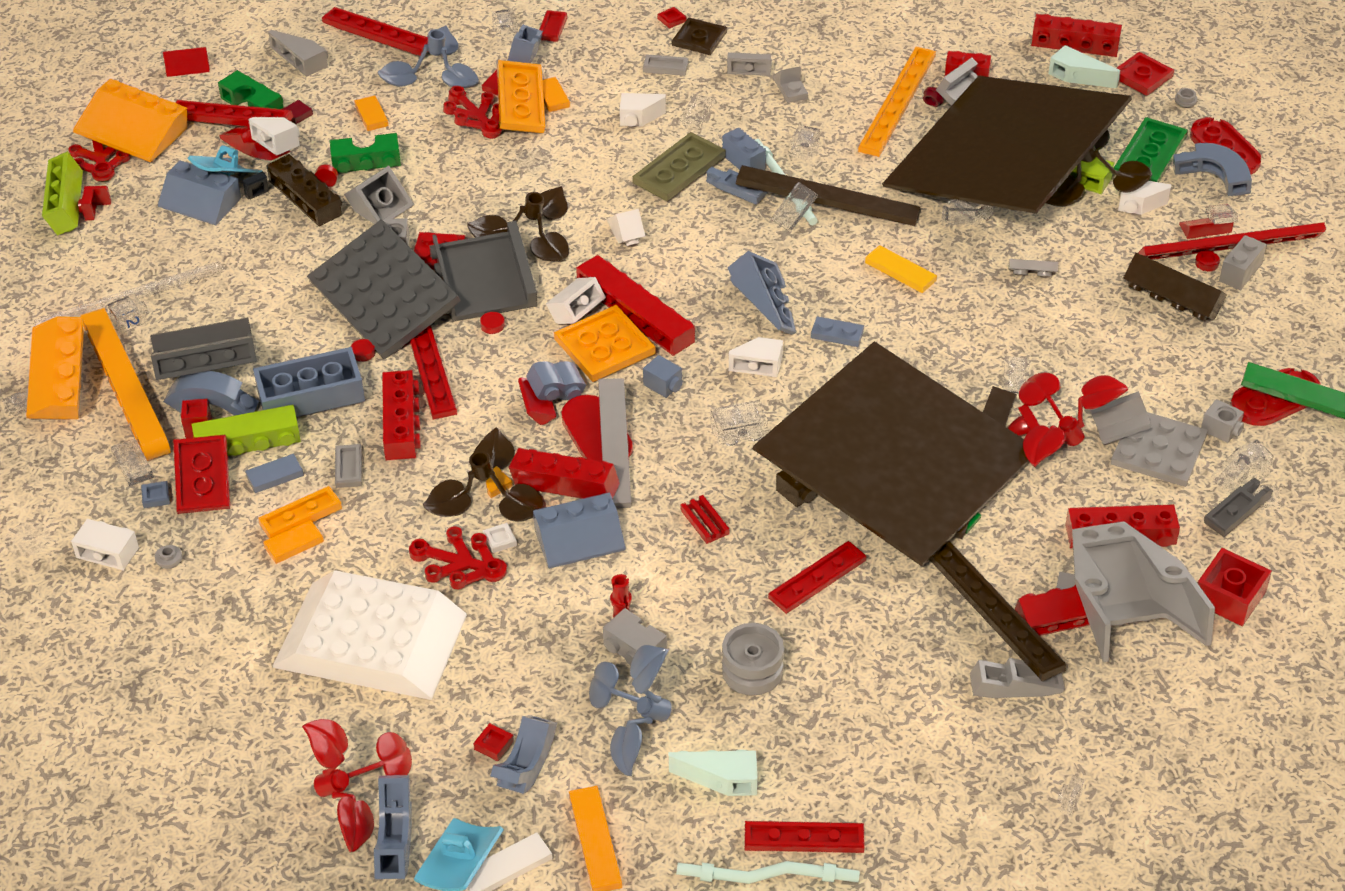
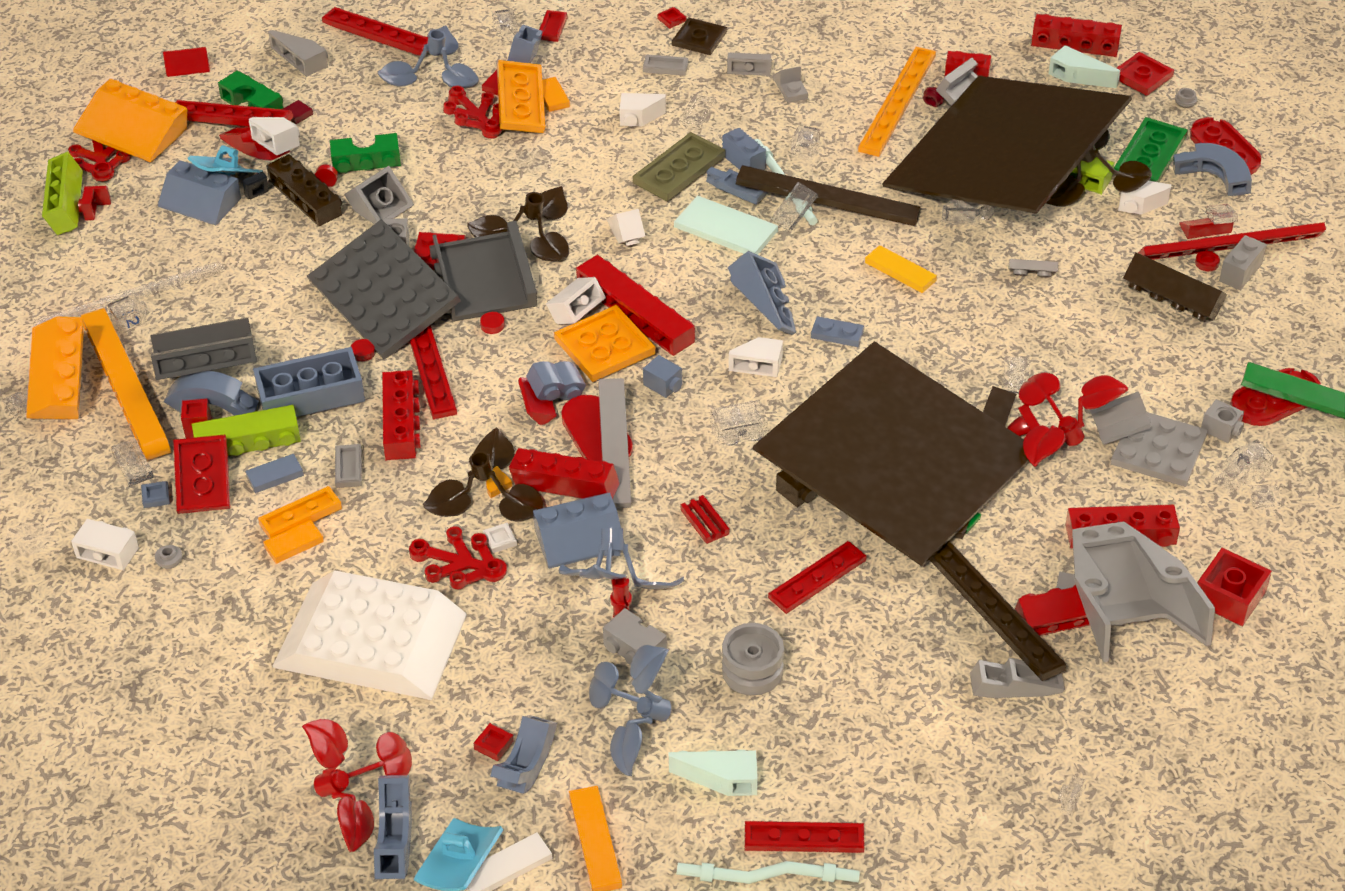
light orange tile [354,95,389,131] -> none
dark grey hinge [1204,477,1273,537] -> none
none -> sand blue plant [559,528,684,589]
none -> light aqua tile [674,195,778,255]

